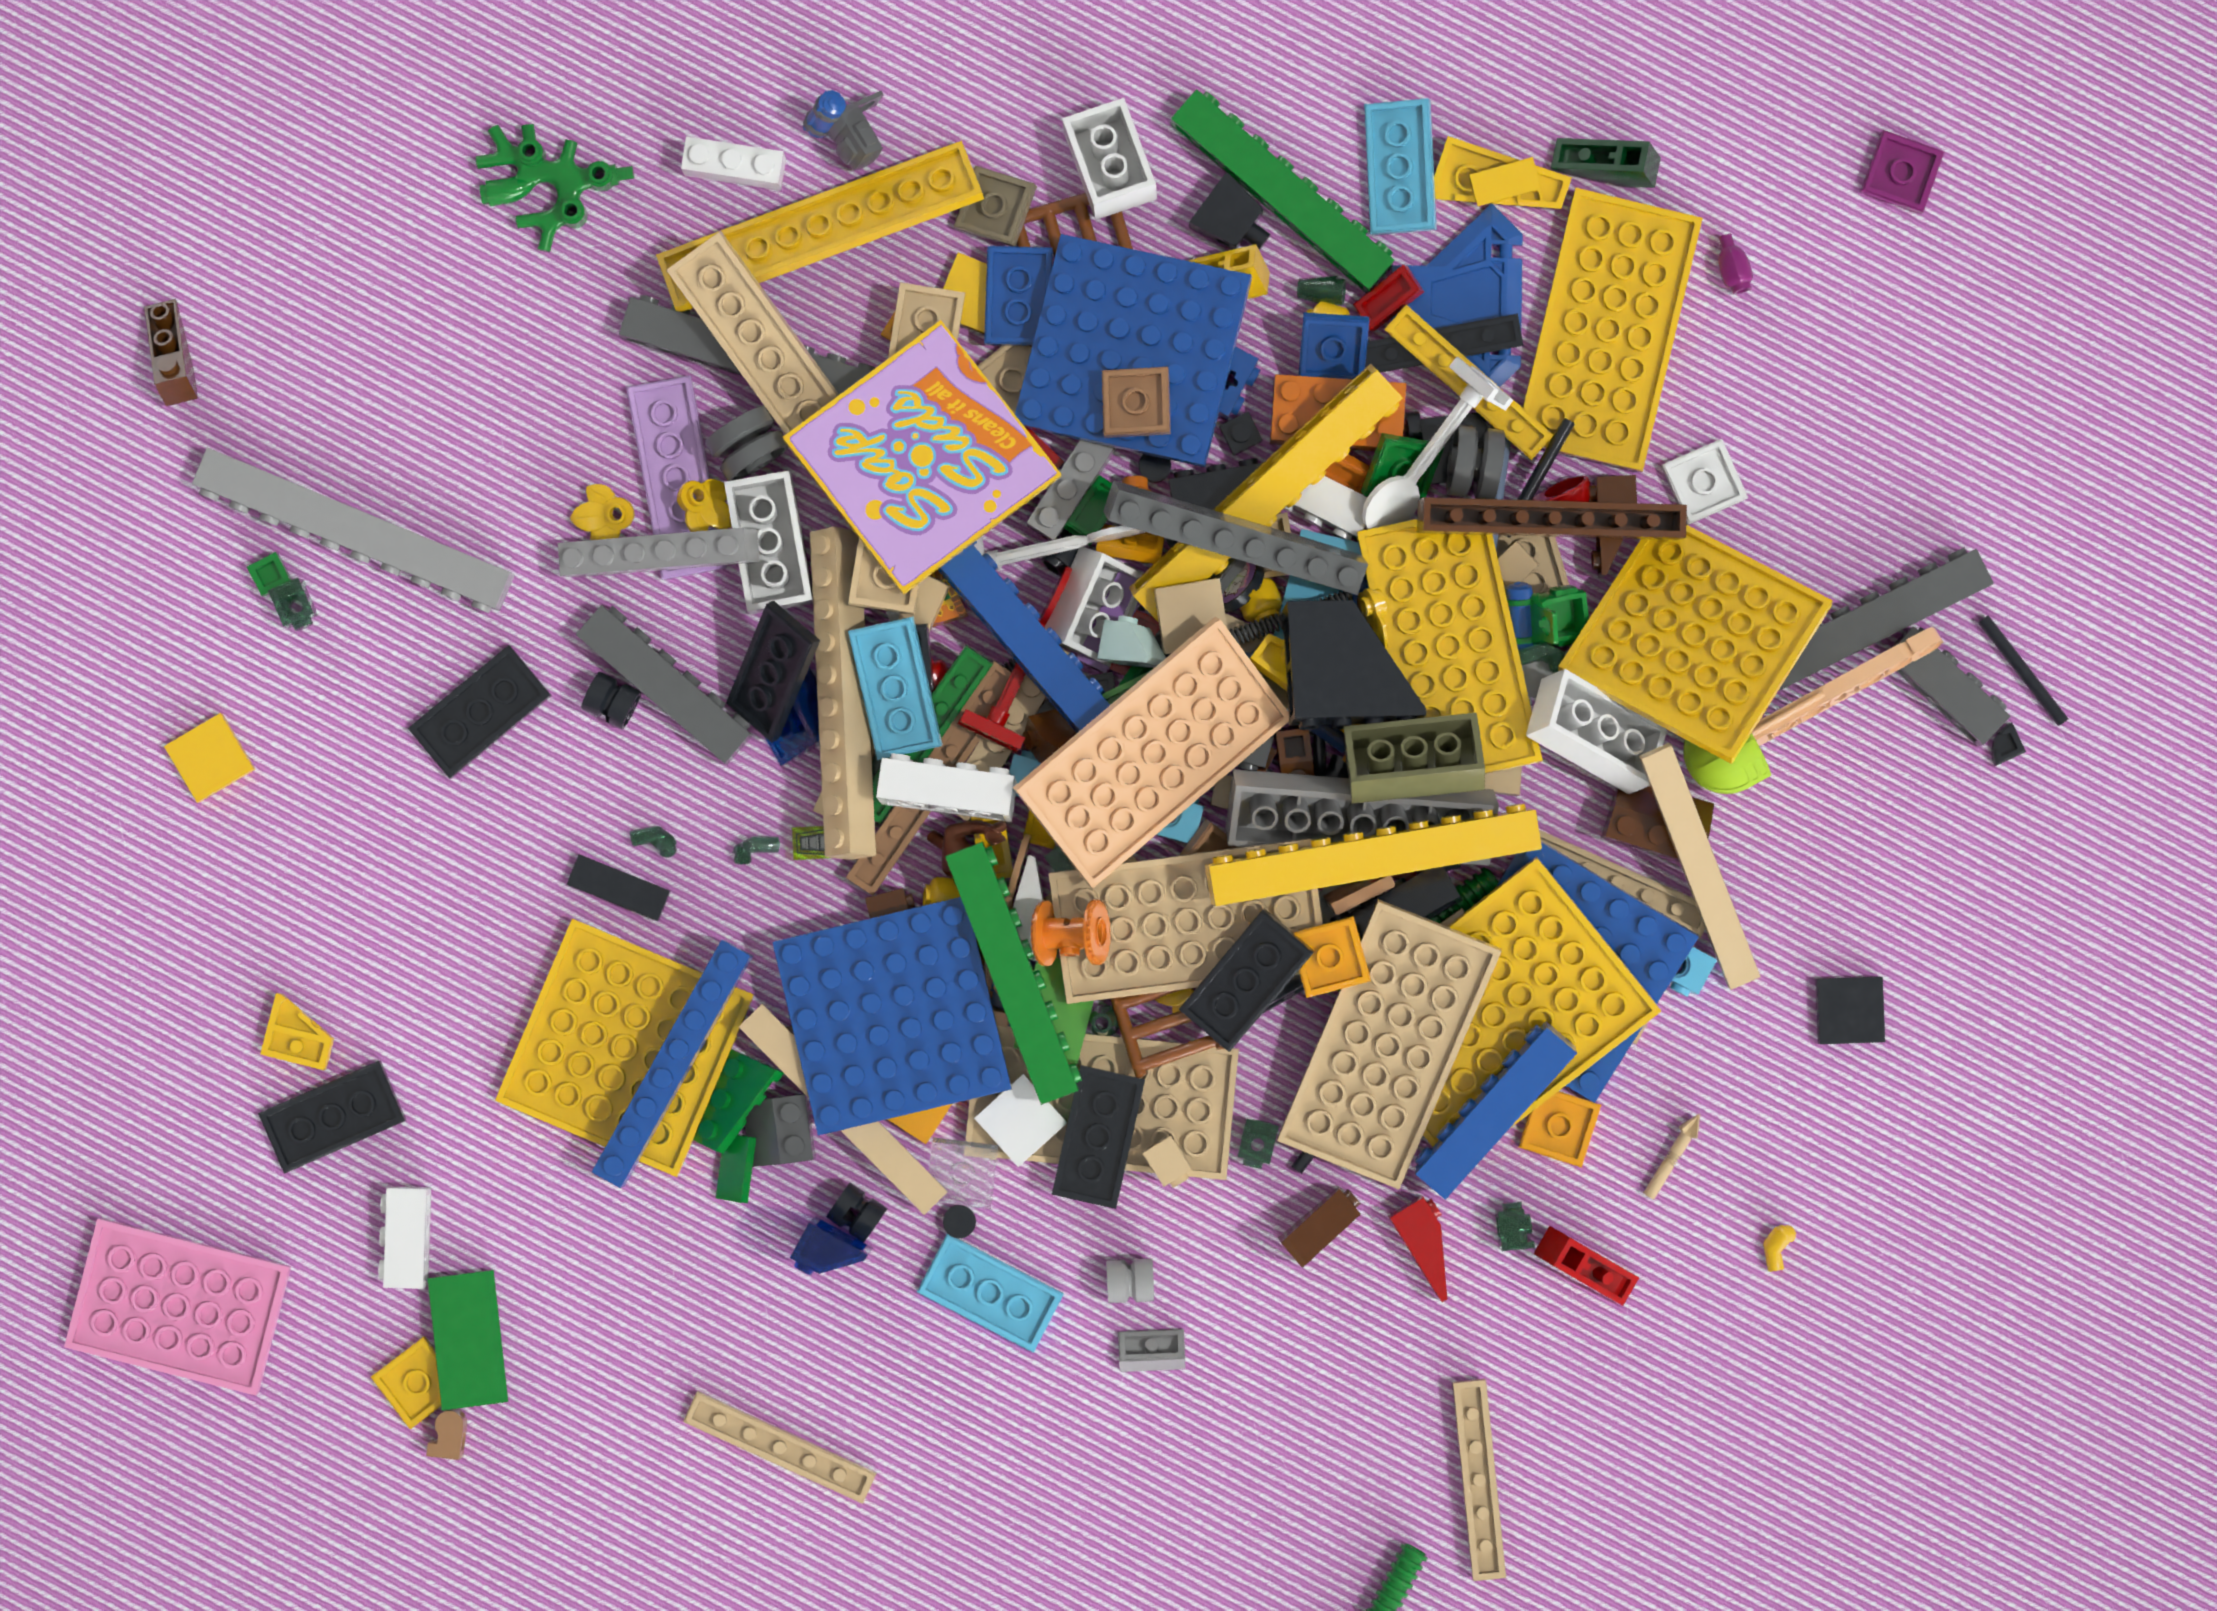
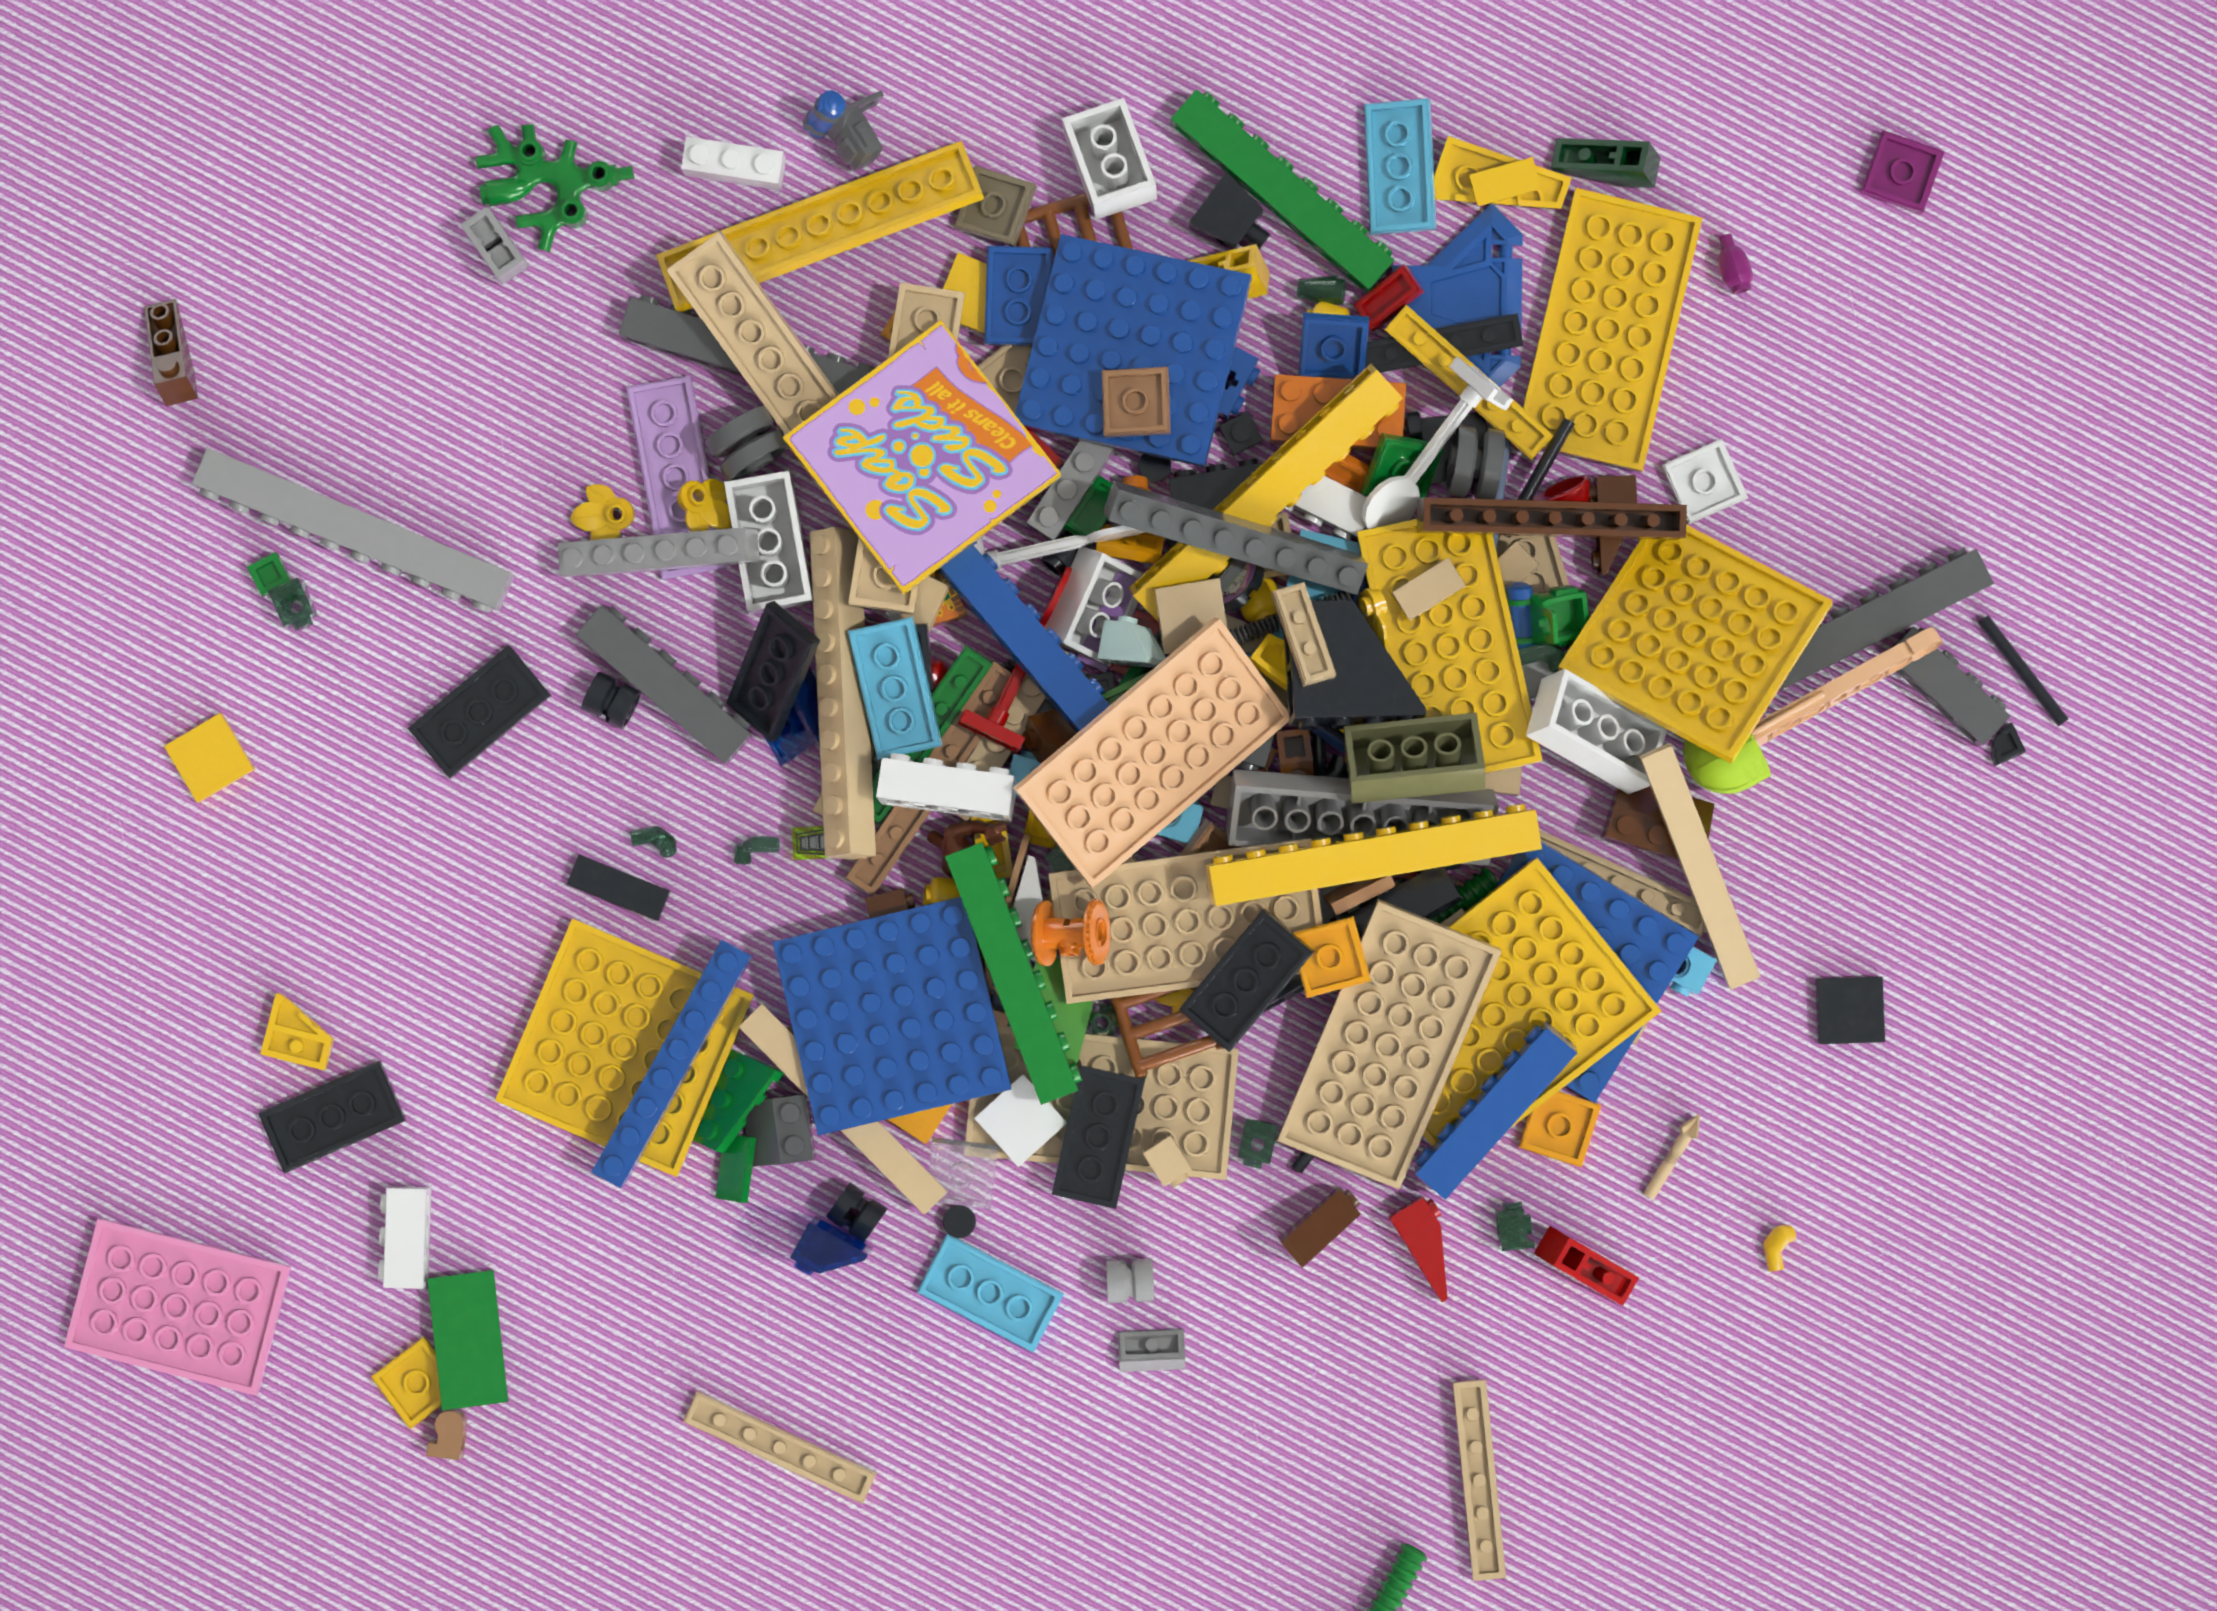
none -> light grey brick [460,206,530,284]
none -> tan tile [1271,582,1336,687]
none -> tan tile [1392,558,1466,621]

